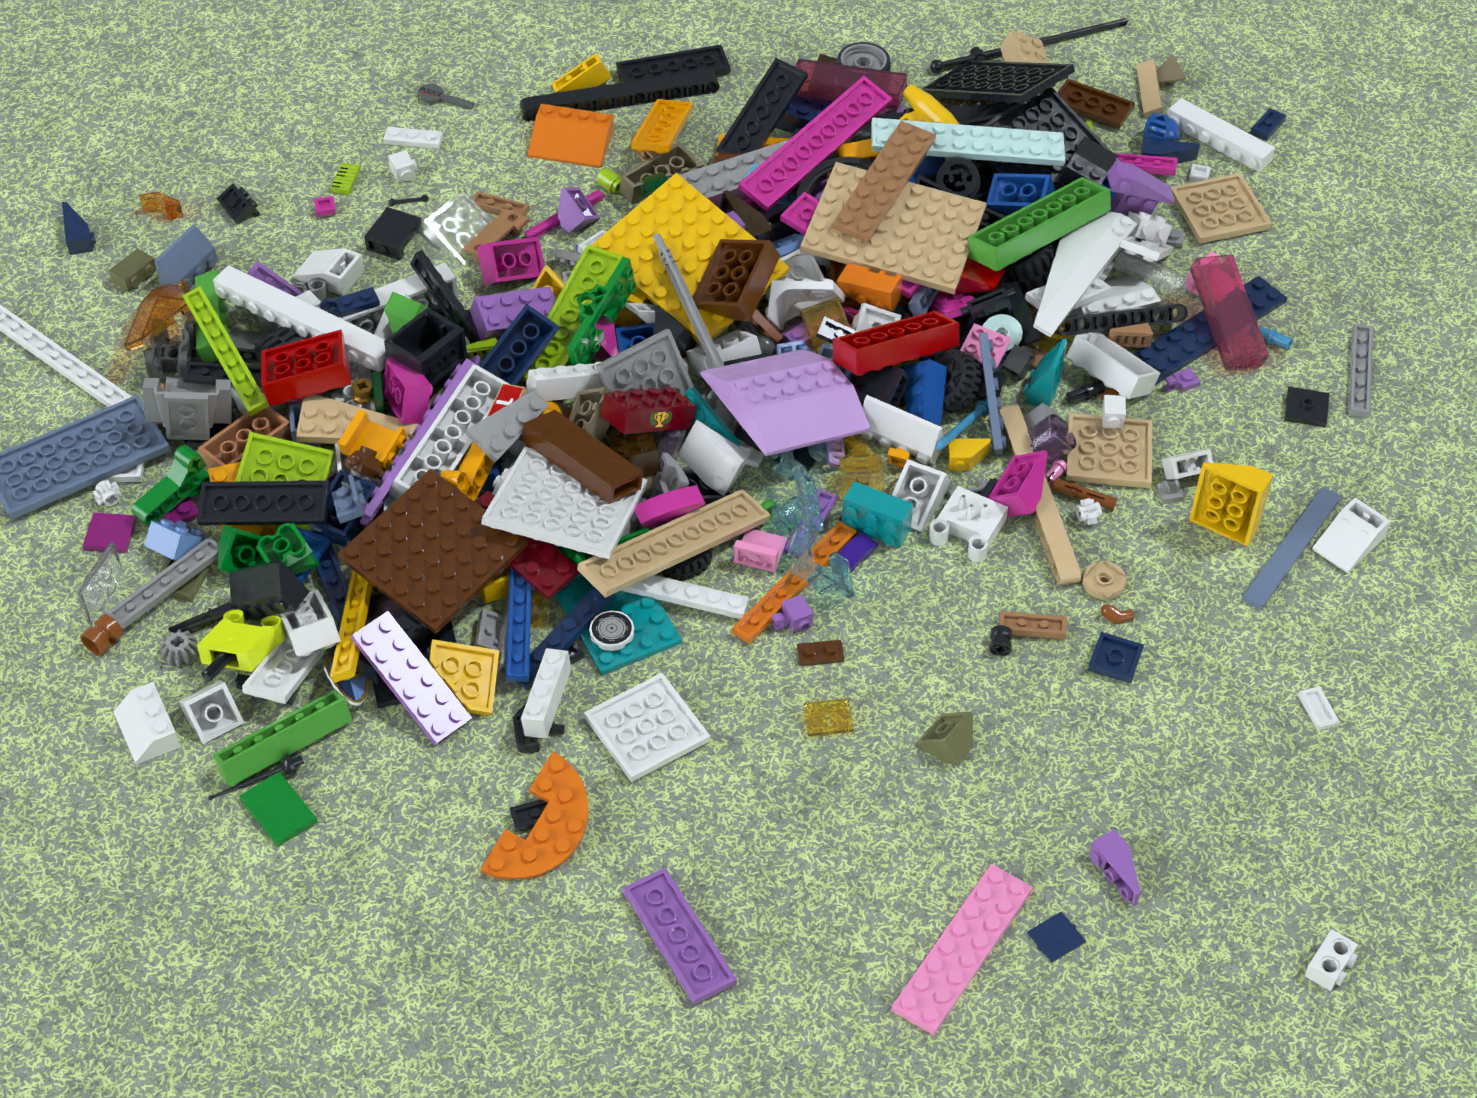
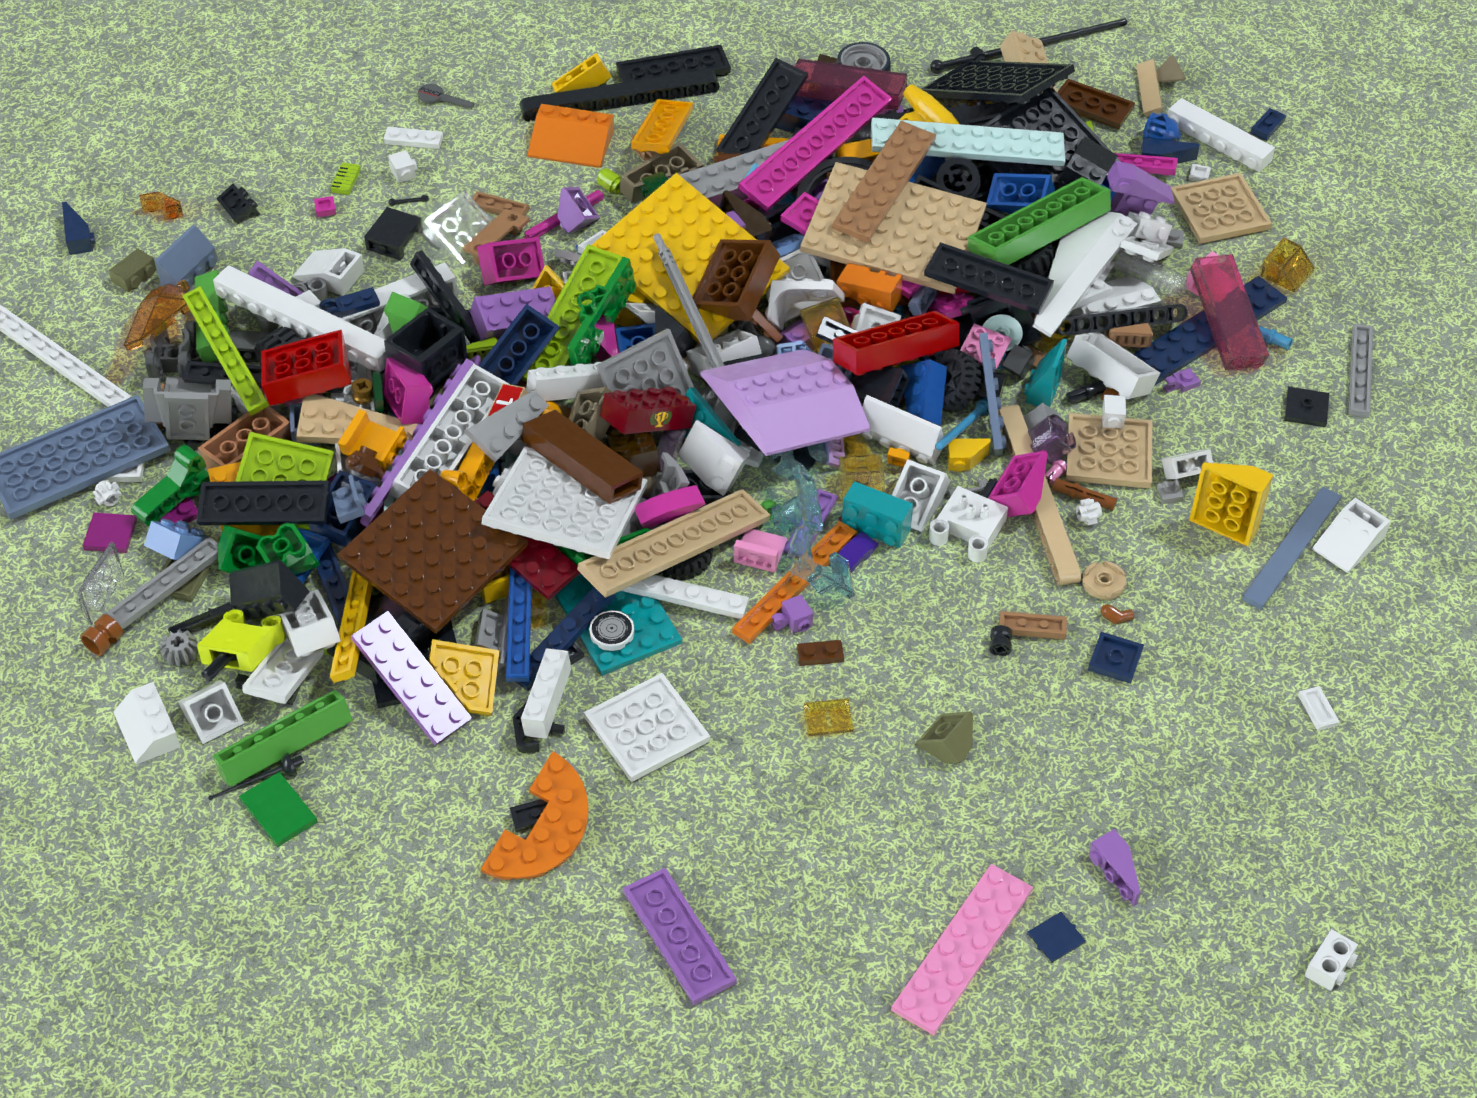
shield [324,657,370,706] -> none
none -> black plate [924,242,1054,315]
none -> clear yellow slope [1260,237,1315,293]

